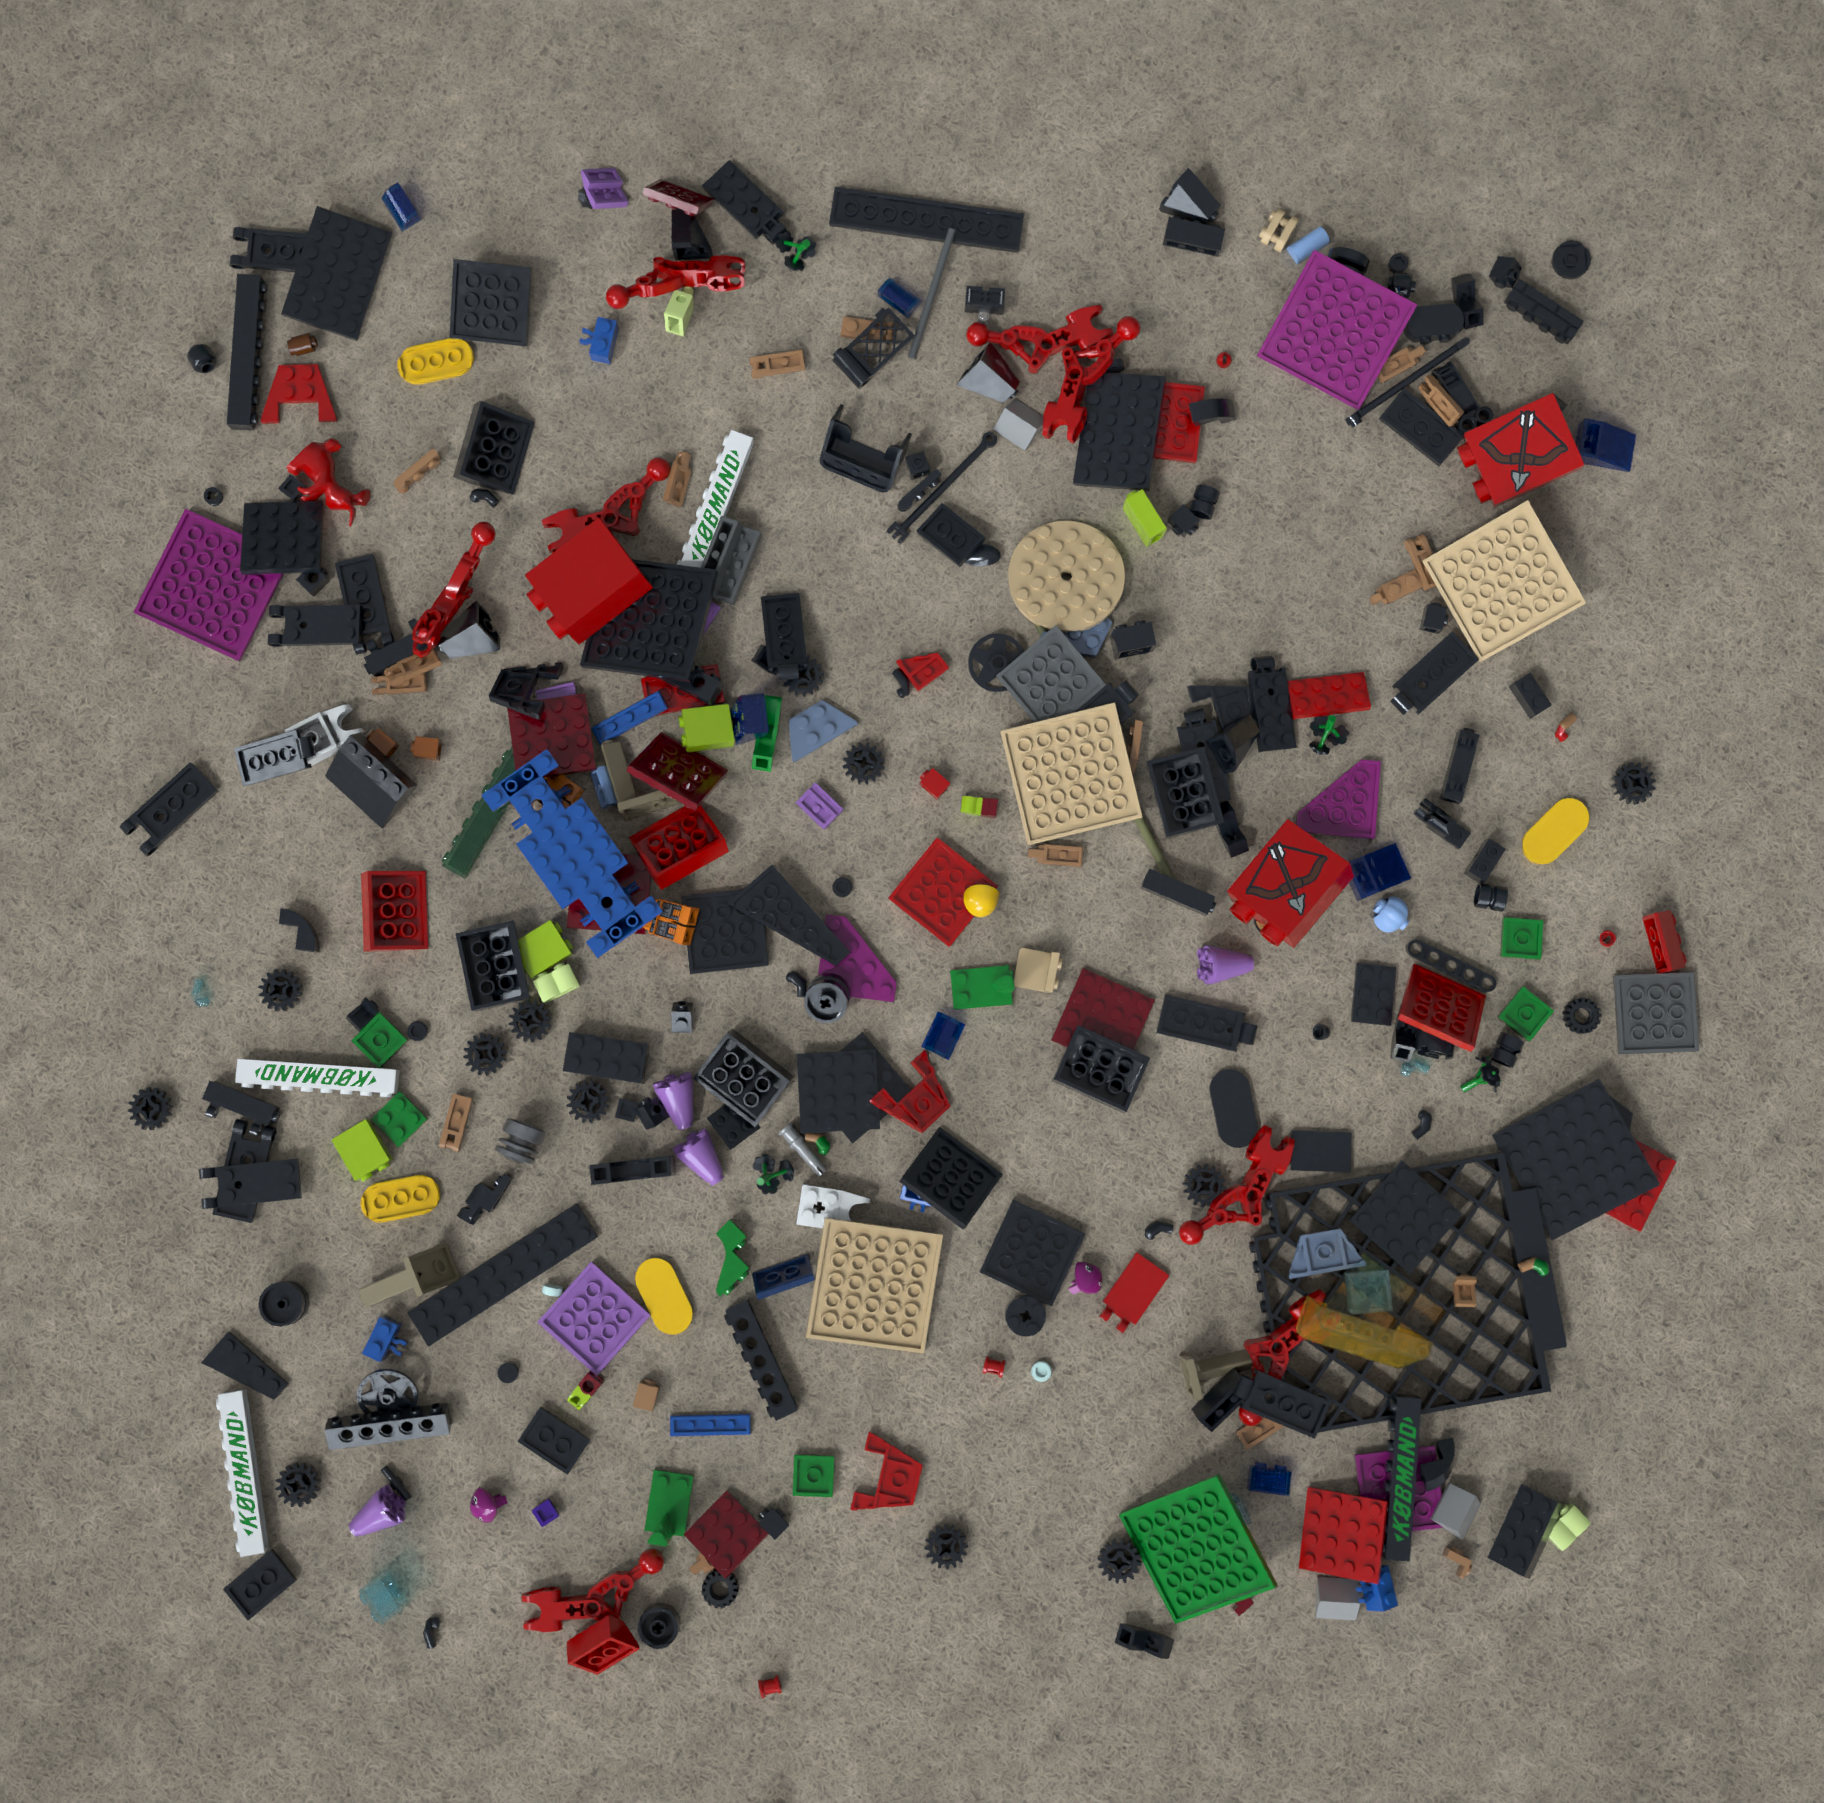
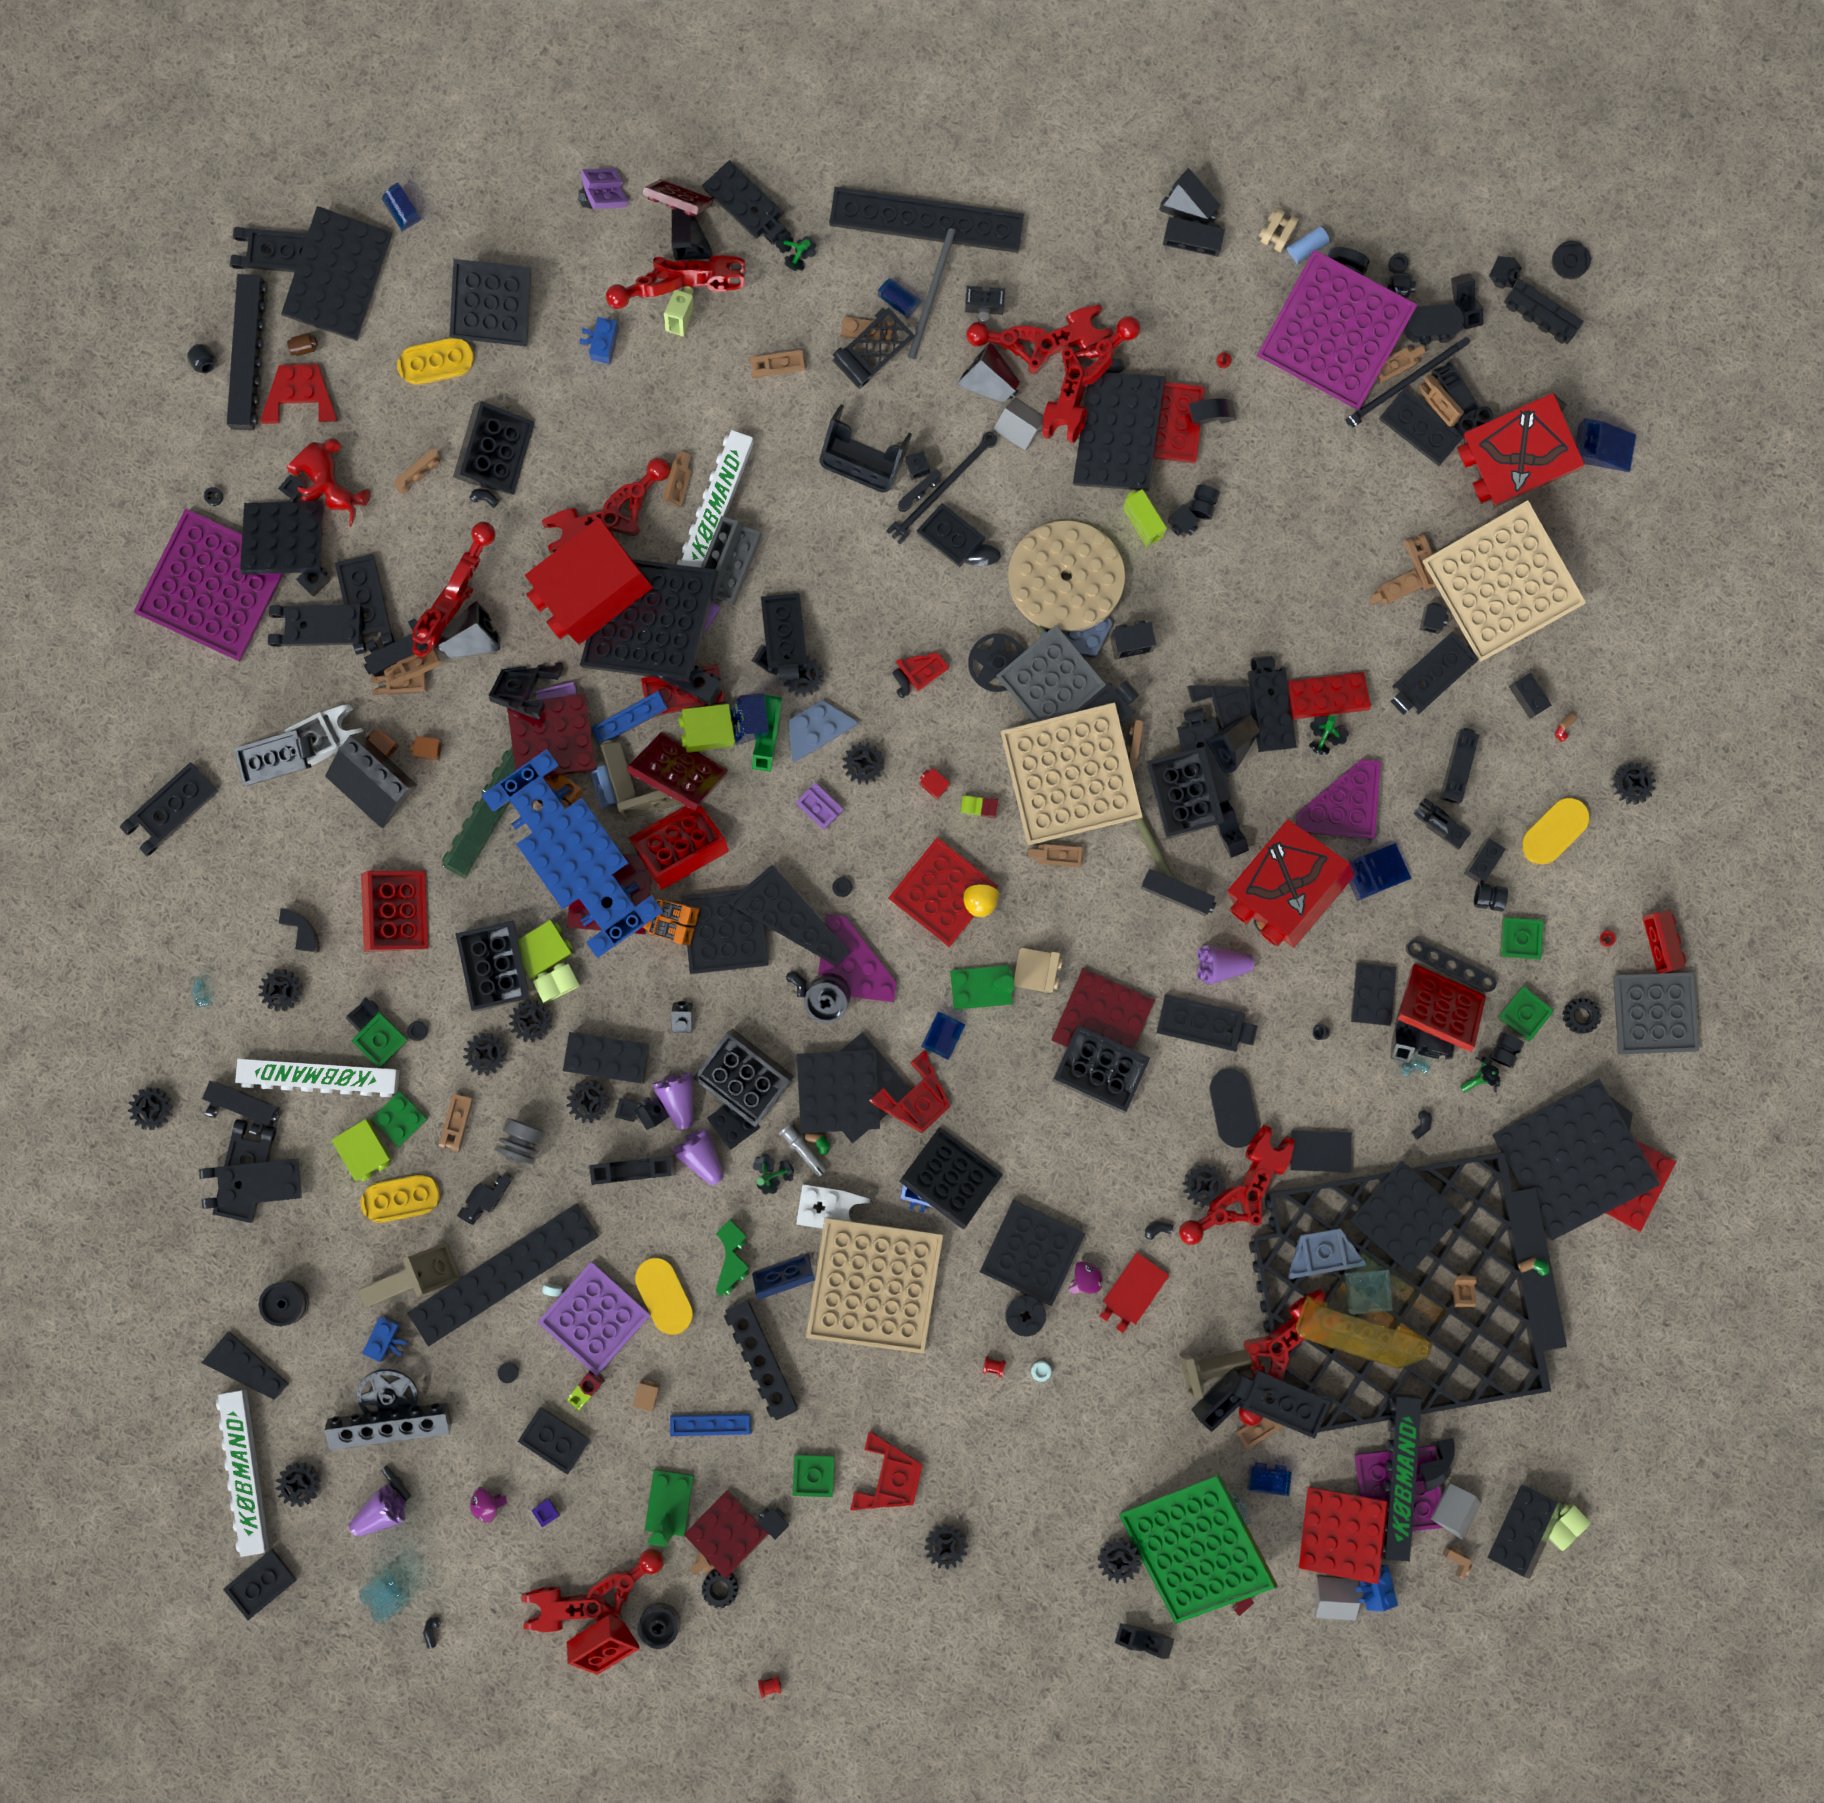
light blue plant [1373,896,1409,933] -> none

